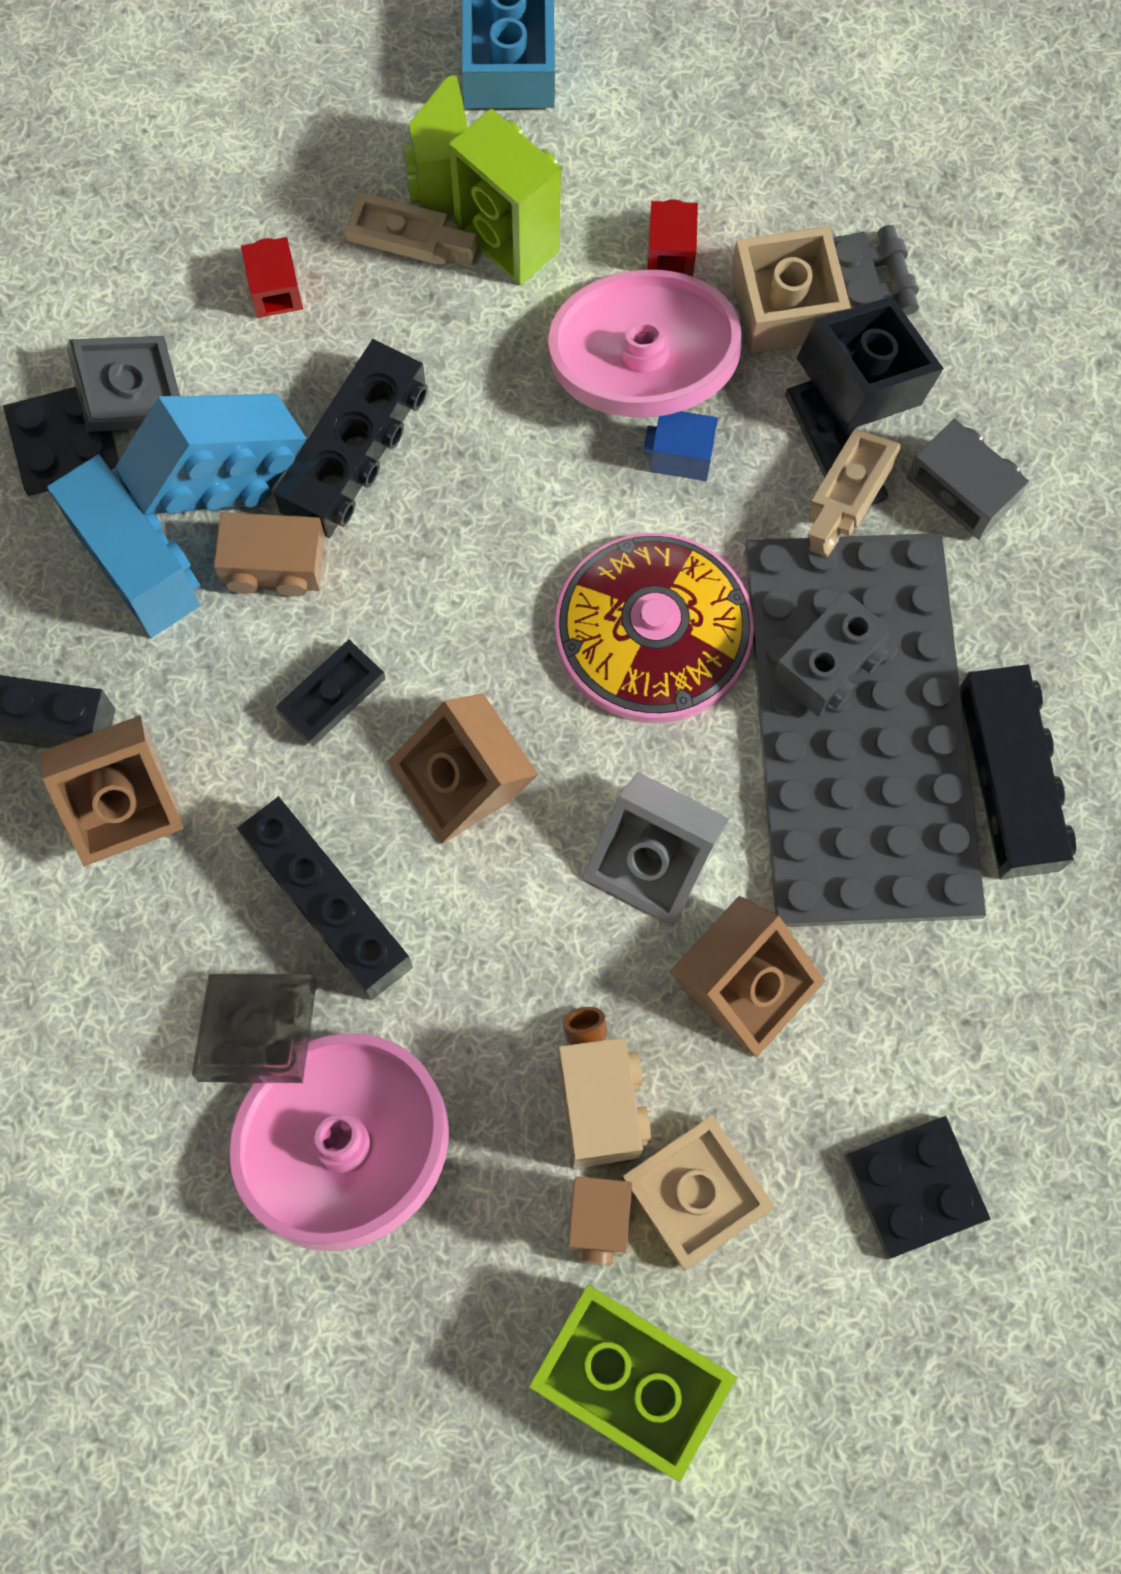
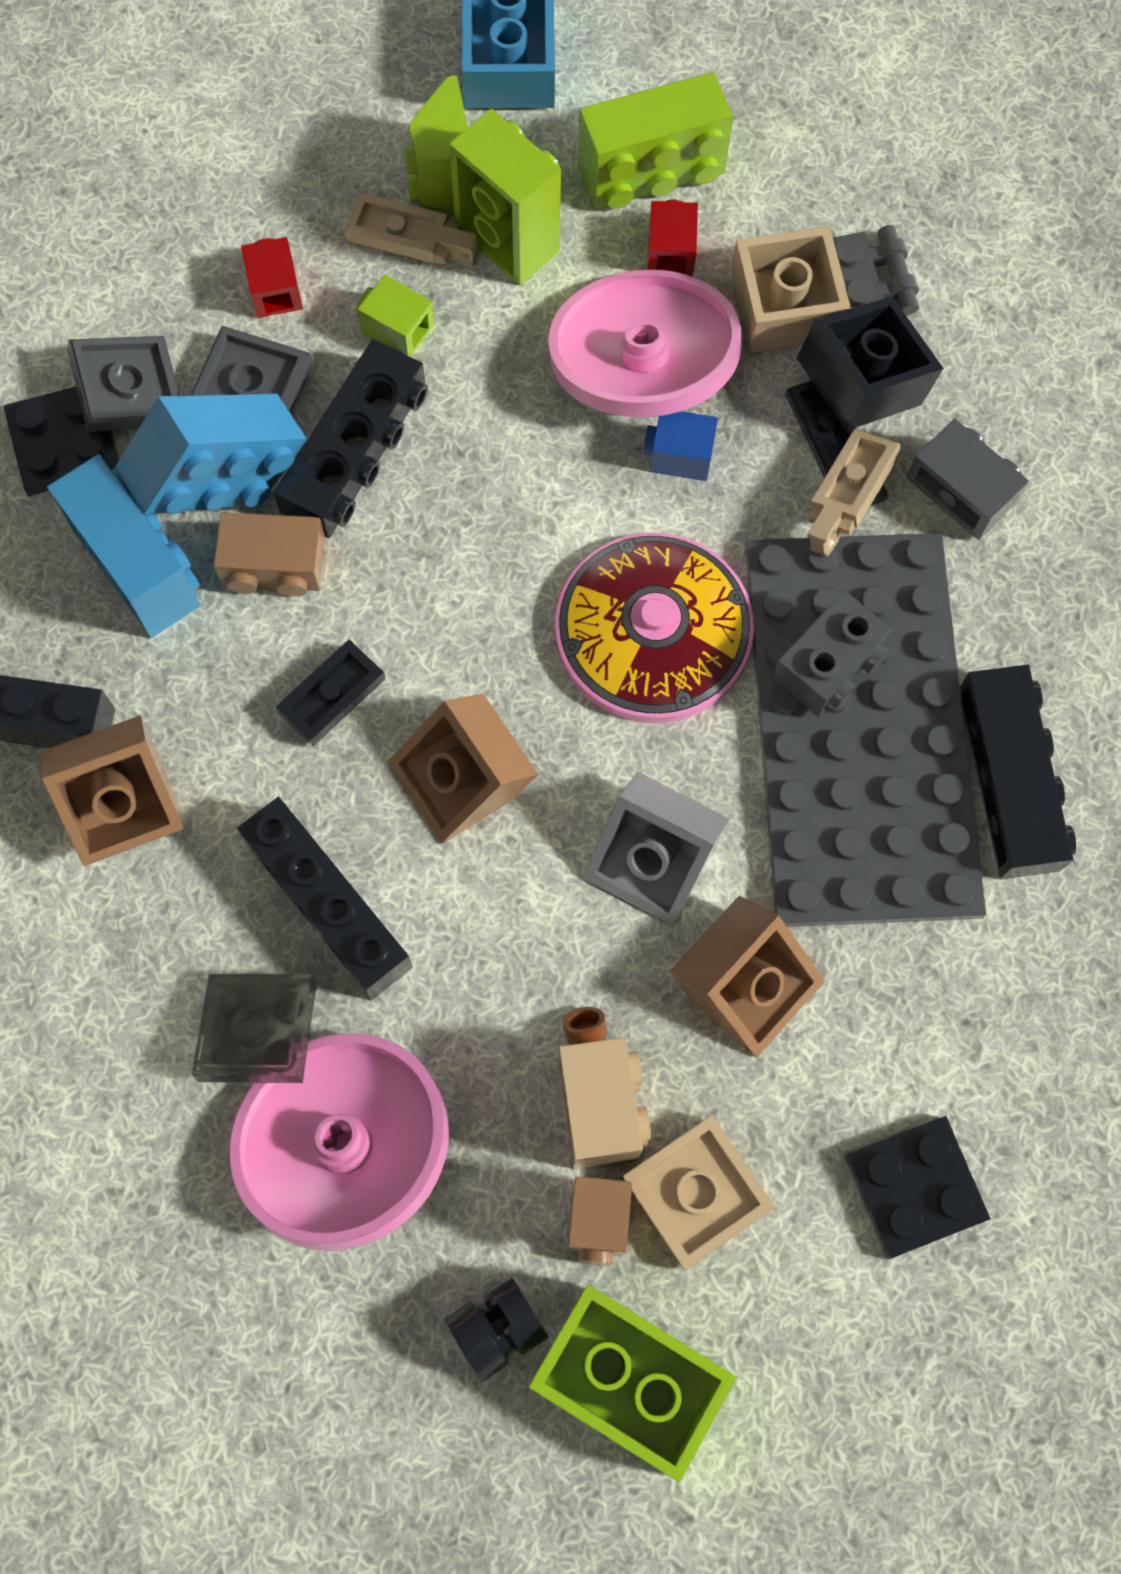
none -> dark grey plate [190,325,313,414]
none -> lime brick [357,274,435,357]
none -> black wheel [444,1275,549,1382]
none -> lime brick [578,71,733,210]

